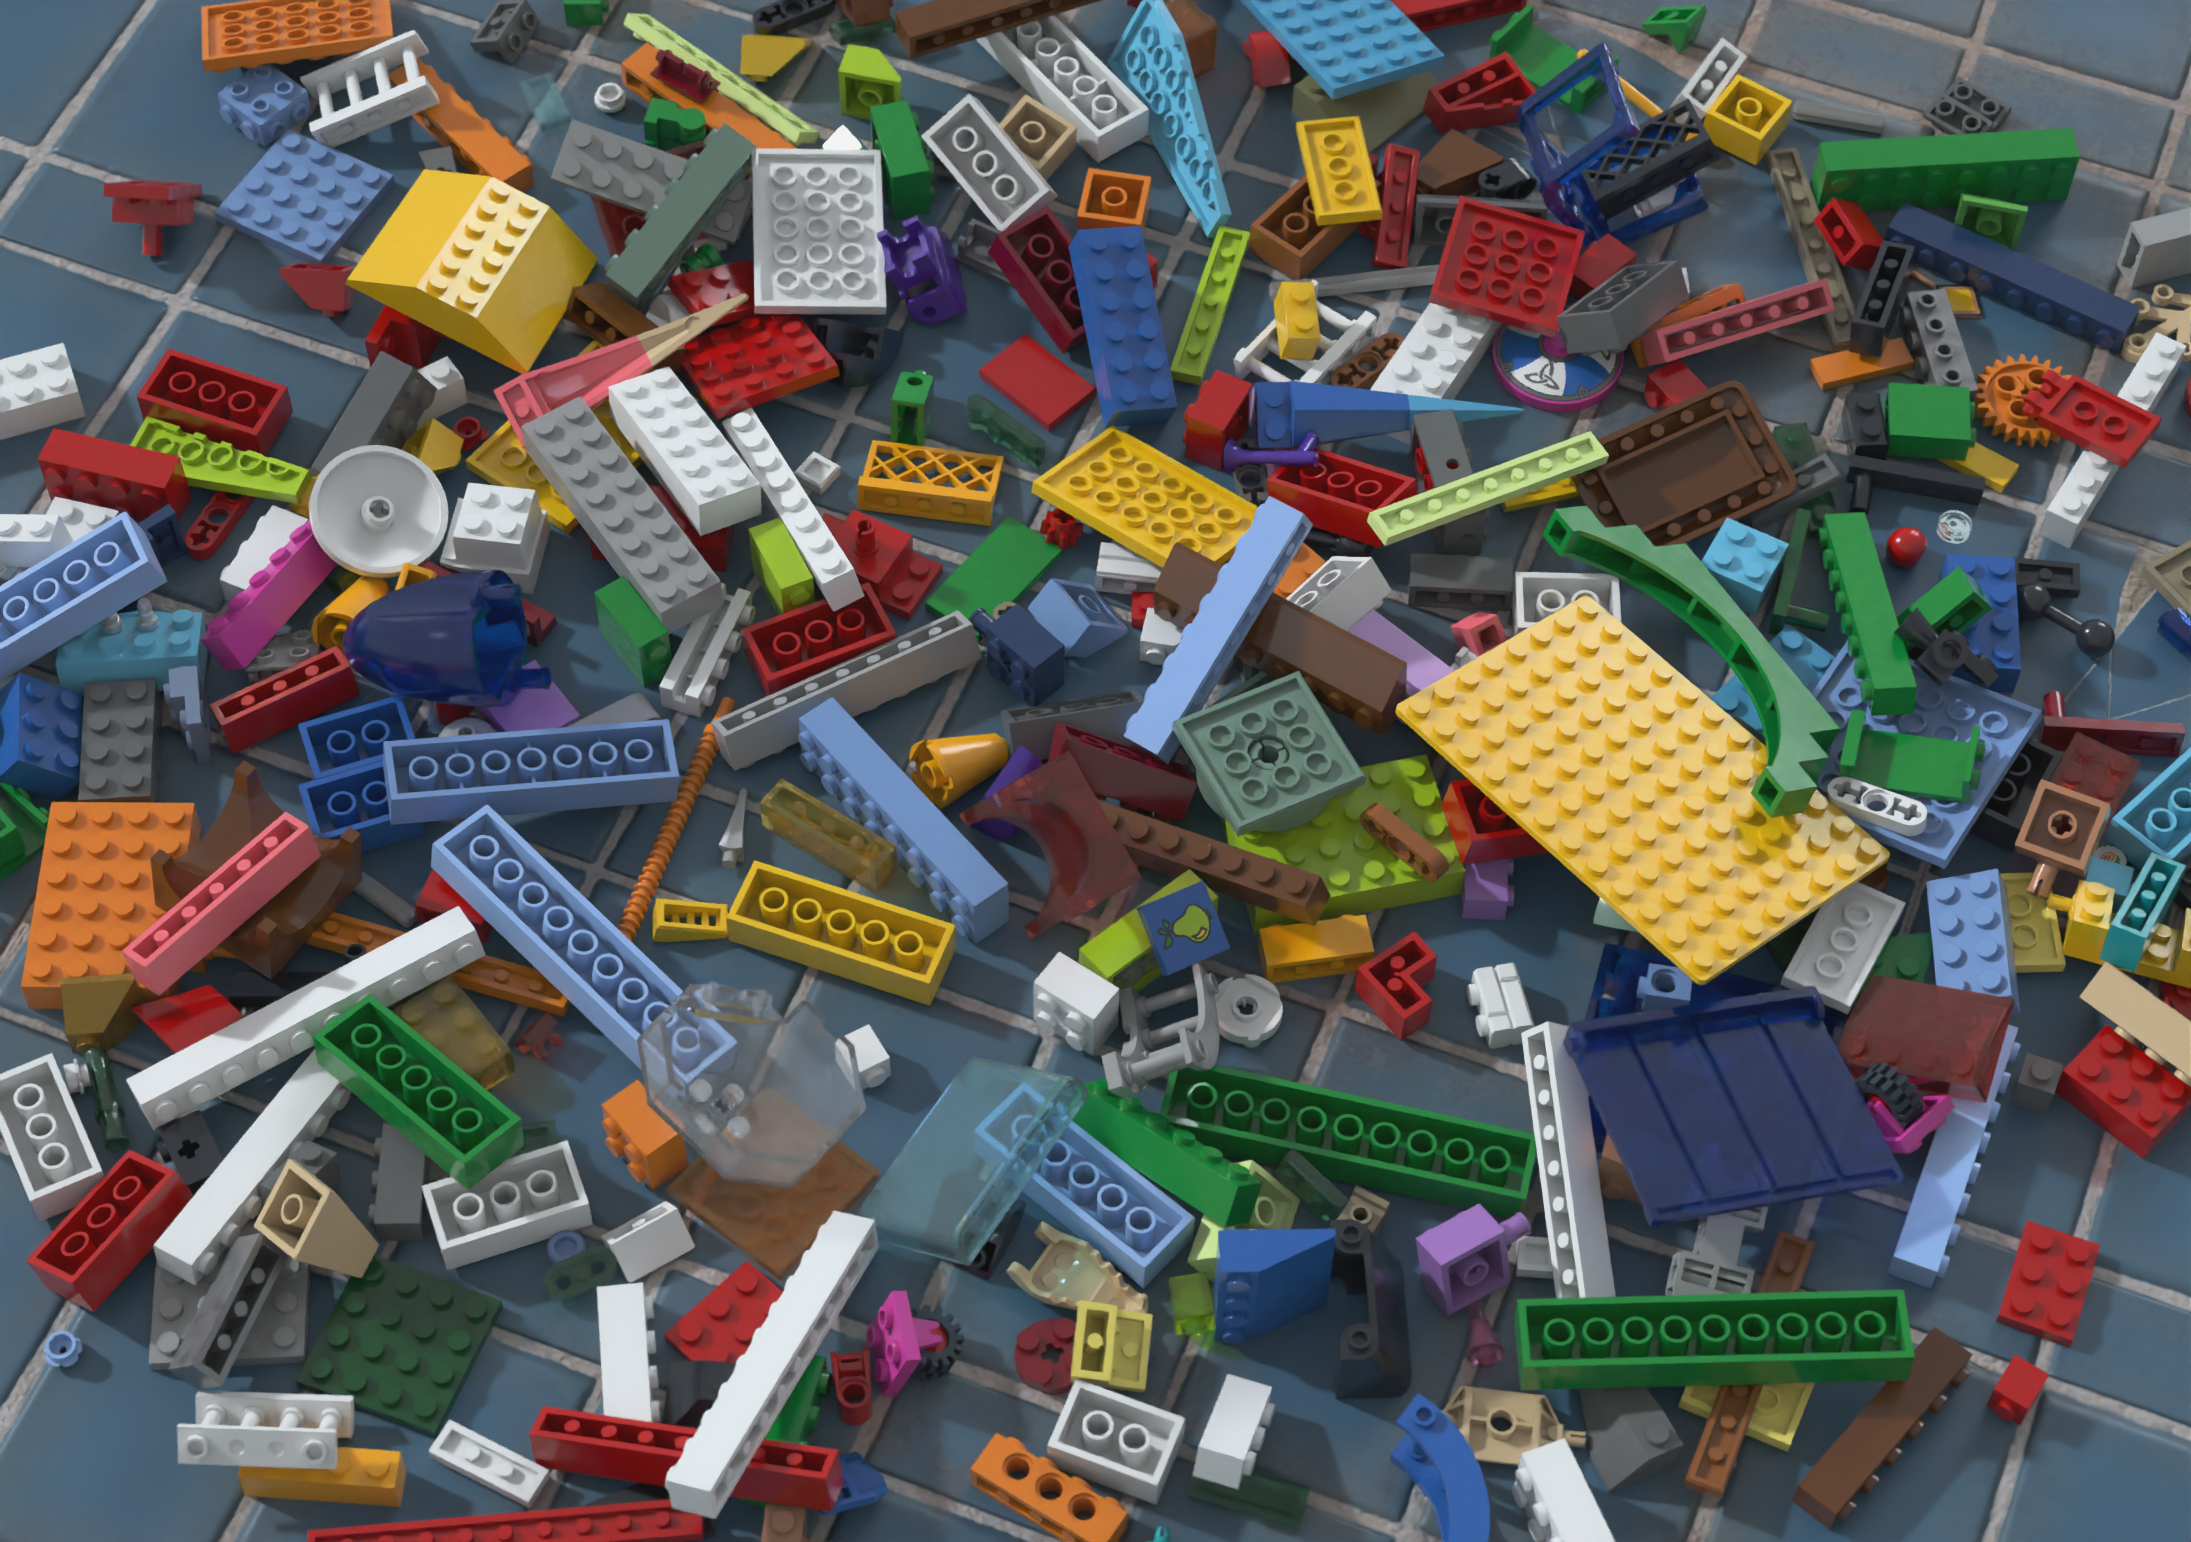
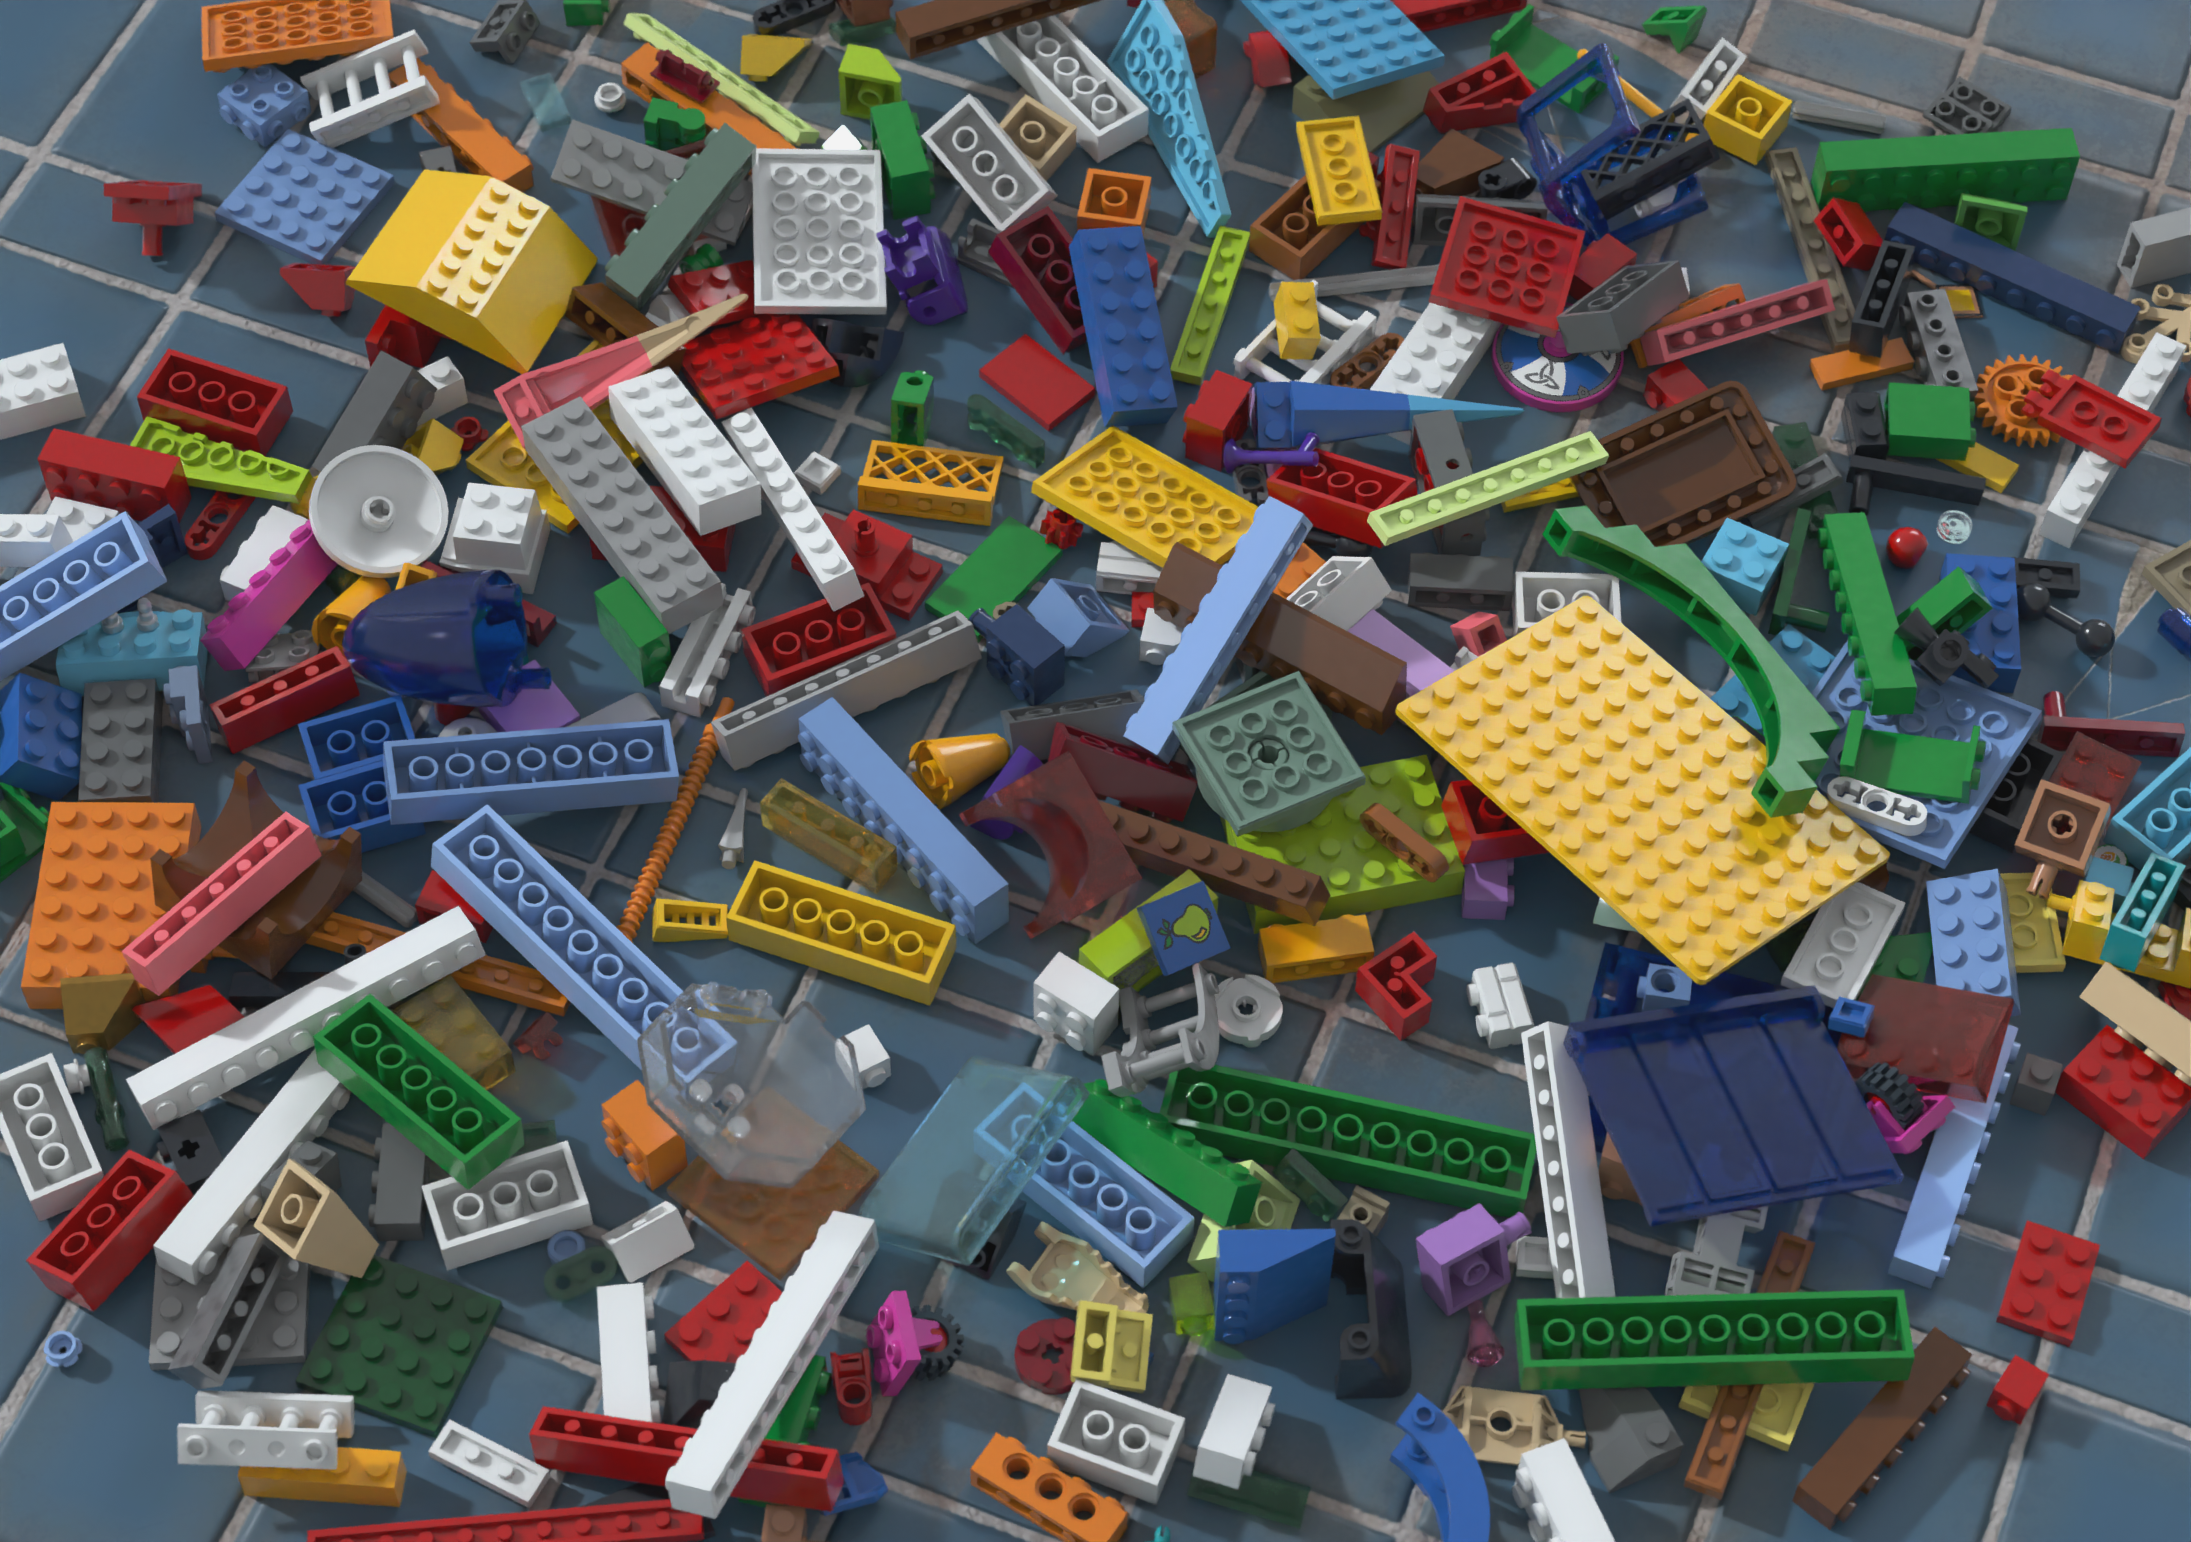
lime brick [749,517,815,616] -> none
none -> blue tile [1828,997,1875,1038]

